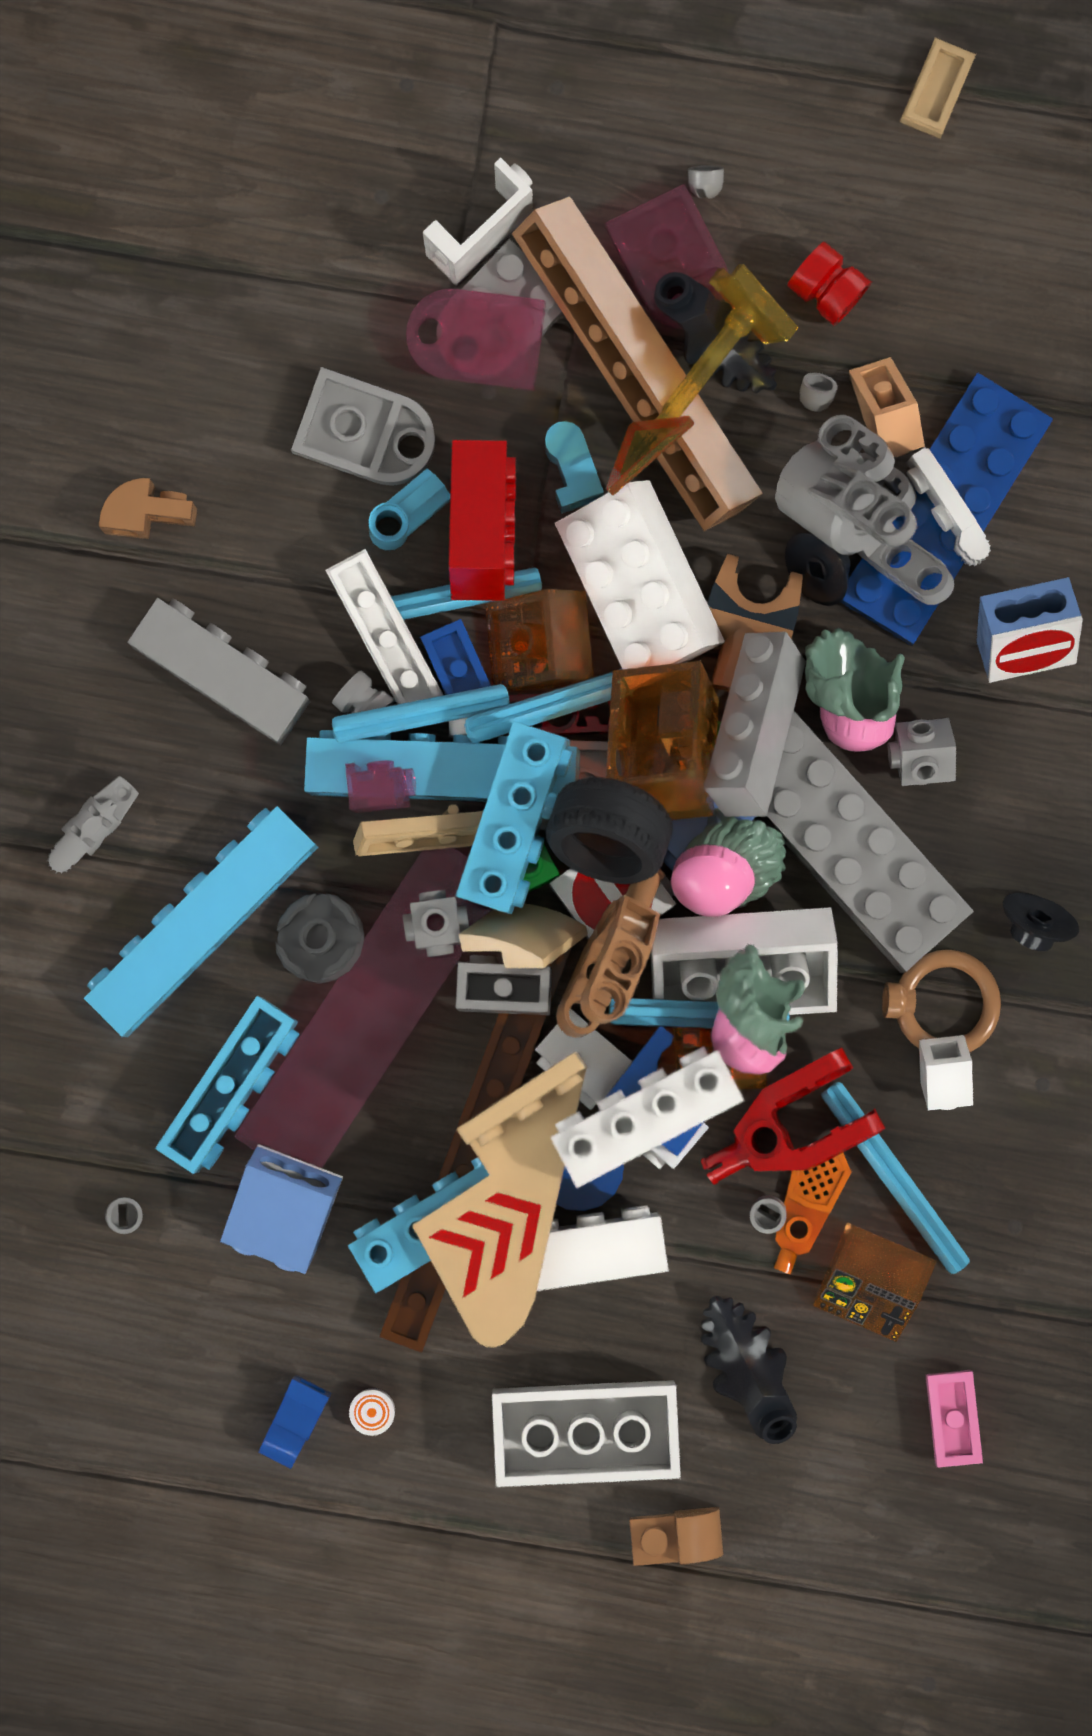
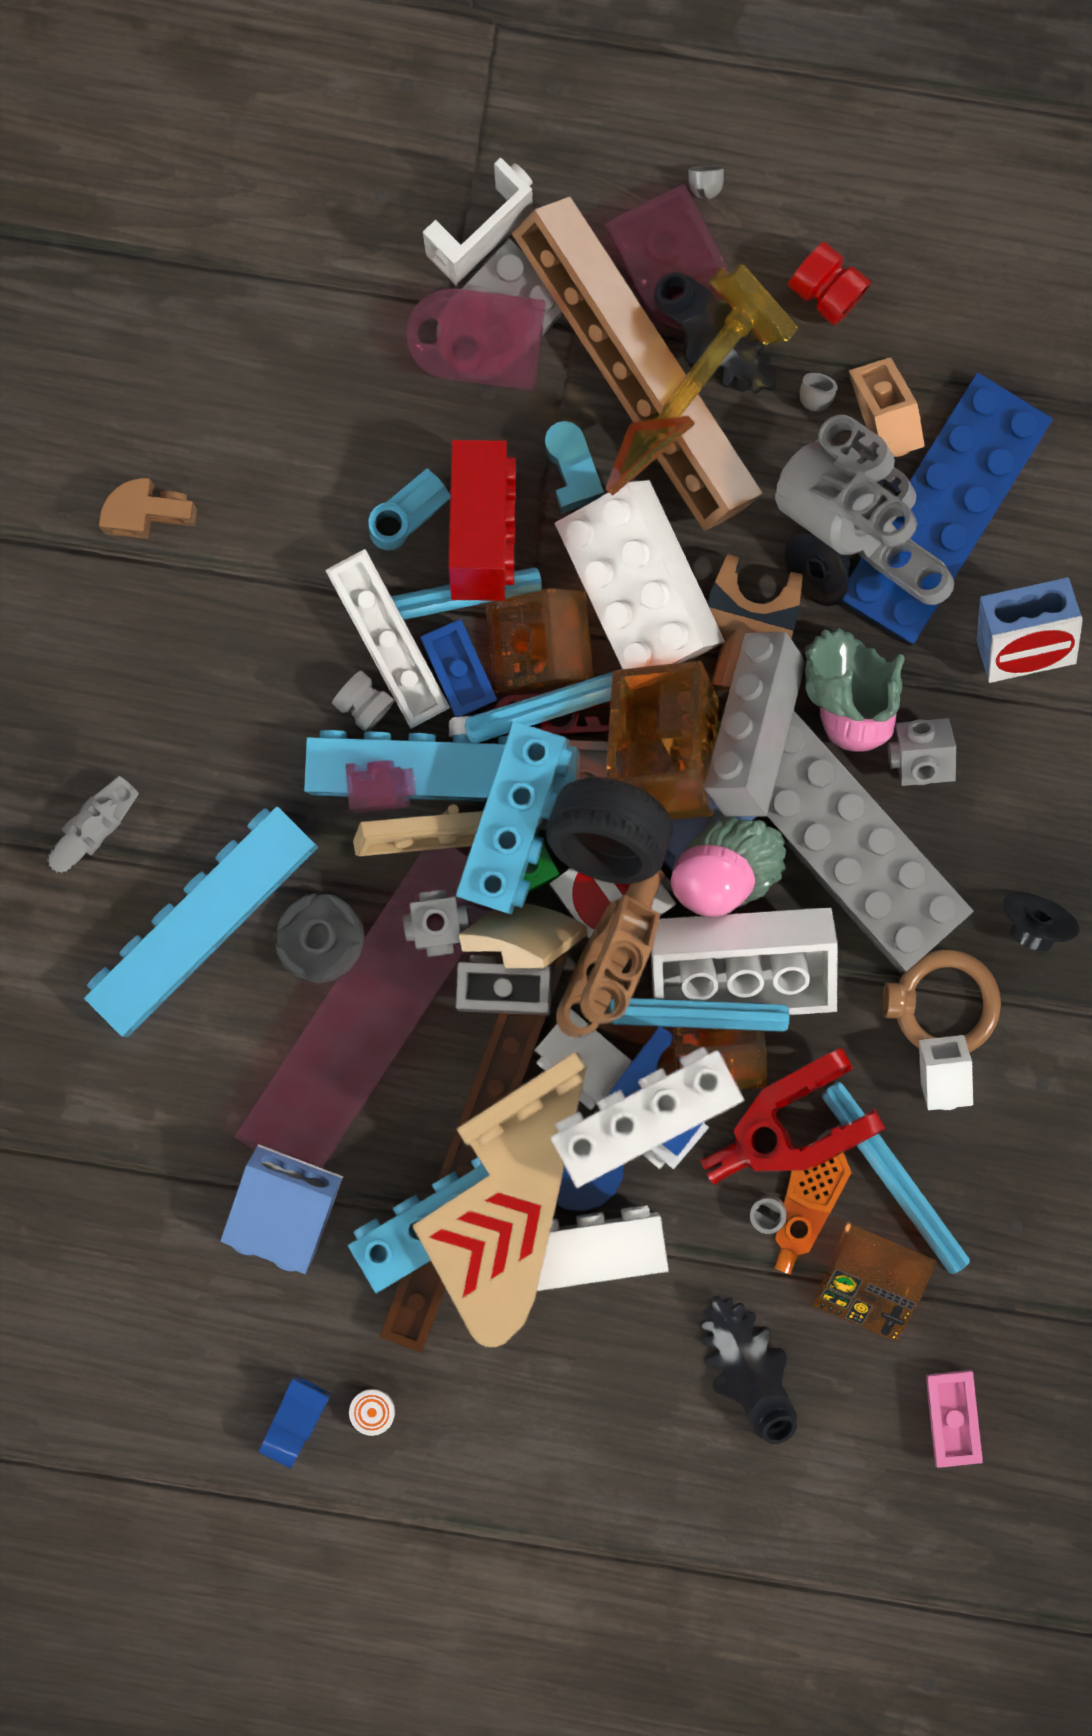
light grey hinge [105,1197,143,1234] -> none
light grey brick [127,598,310,746] -> none
medium azure brick [155,996,300,1174] -> none
light grey plate [291,367,435,485] -> none
medium azure axle [332,684,510,743] -> none
white brick [492,1380,680,1487] -> none
medium nougat brick [629,1507,724,1566] -> none
sand green hair [711,944,805,1074] -> none
tan tile [900,38,976,139] -> none
white hinge [906,447,991,566] -> none

